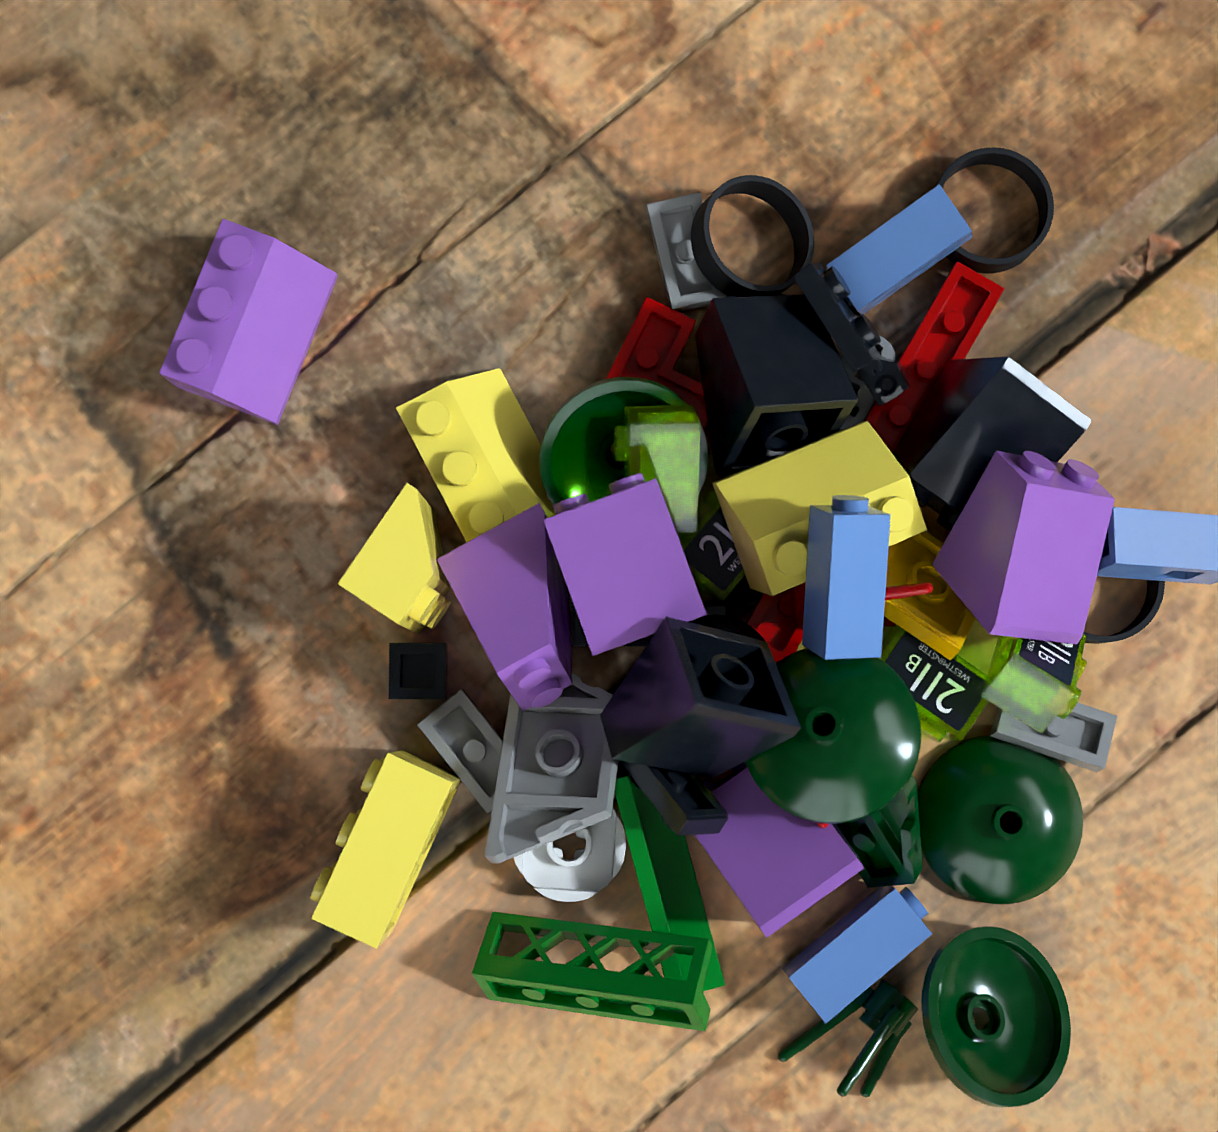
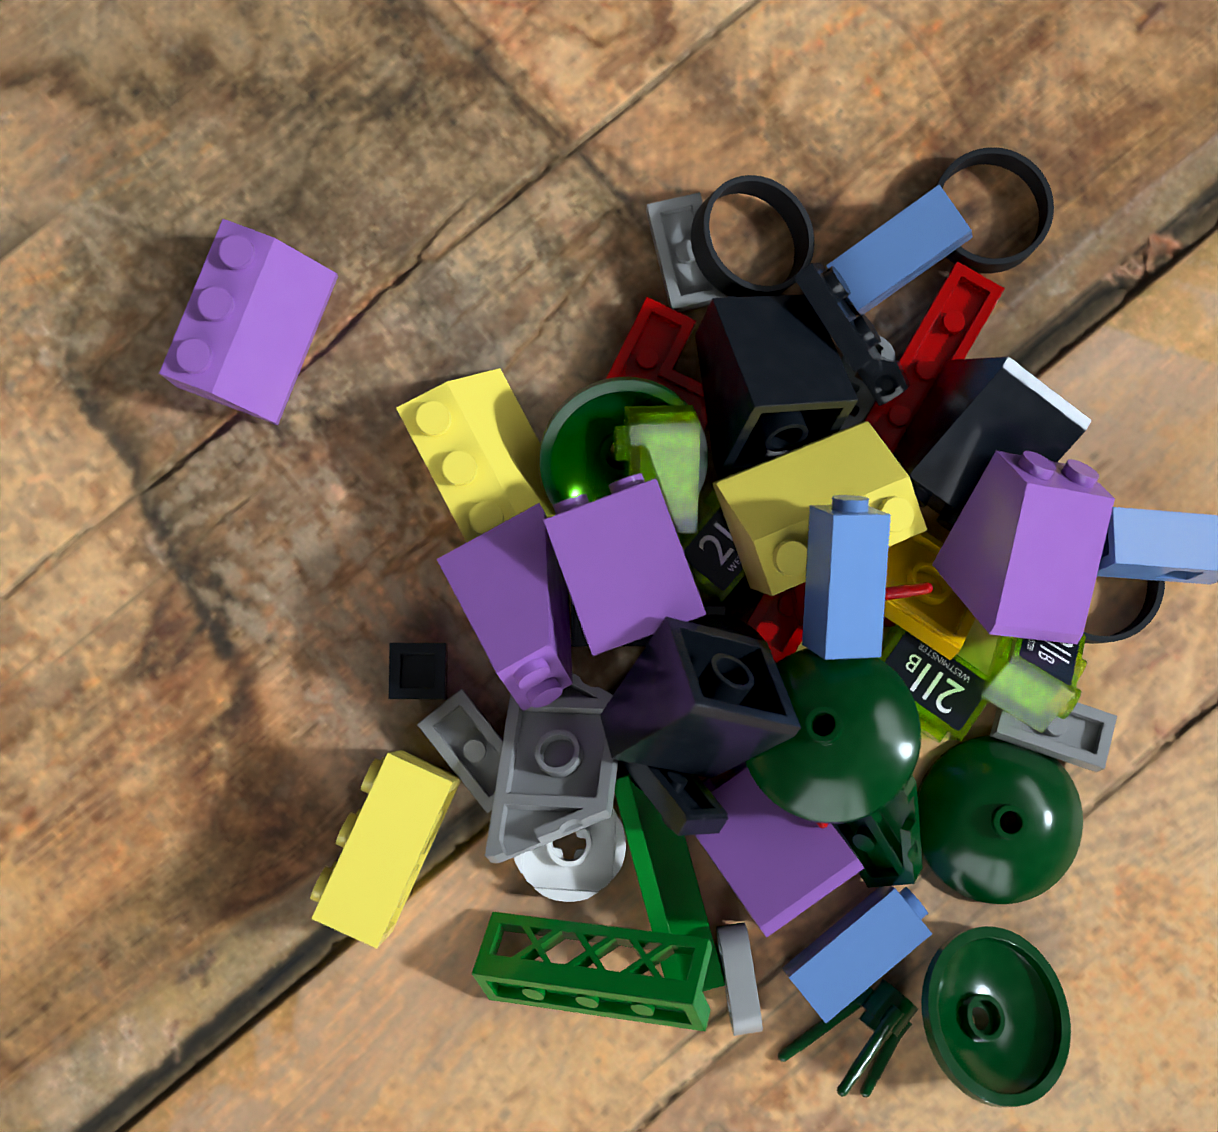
light yellow slope [338,483,451,634] -> none
none -> light grey beam [716,922,763,1036]

